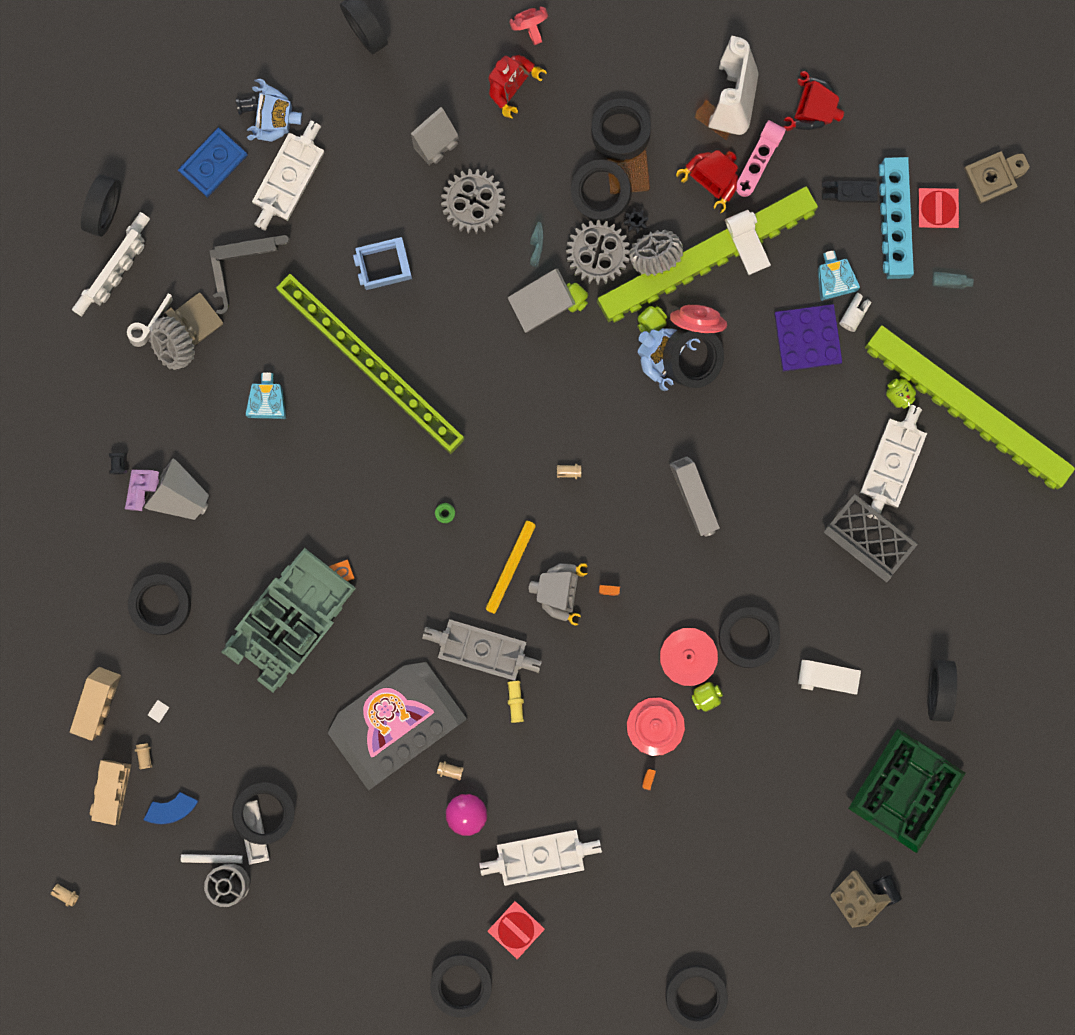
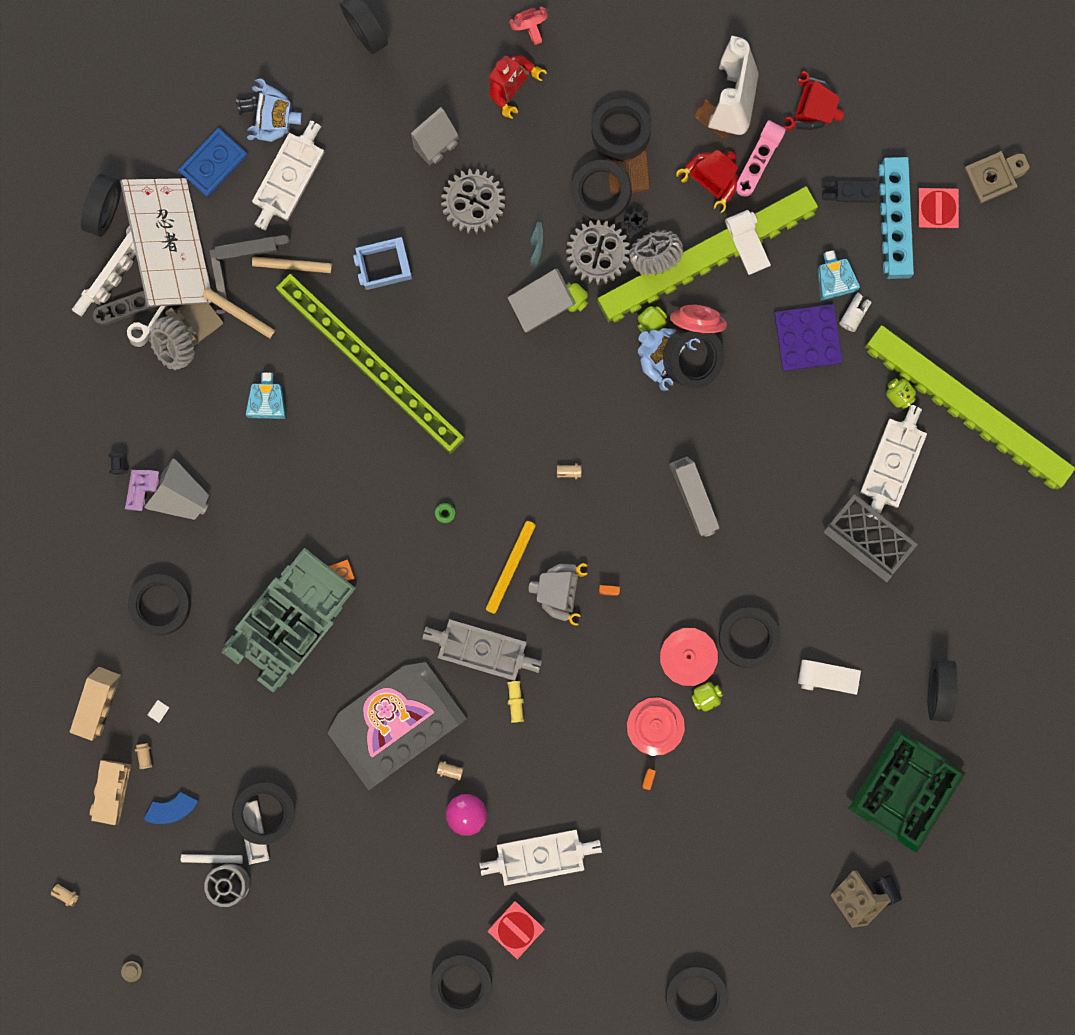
clear light blue cylinder [932,272,974,289] -> none
none -> dark grey beam [93,291,158,325]
none -> white piece [120,178,212,307]
none -> dark tan plate [121,961,142,982]
none -> tan piece [202,287,275,339]
none -> tan piece [252,256,332,273]

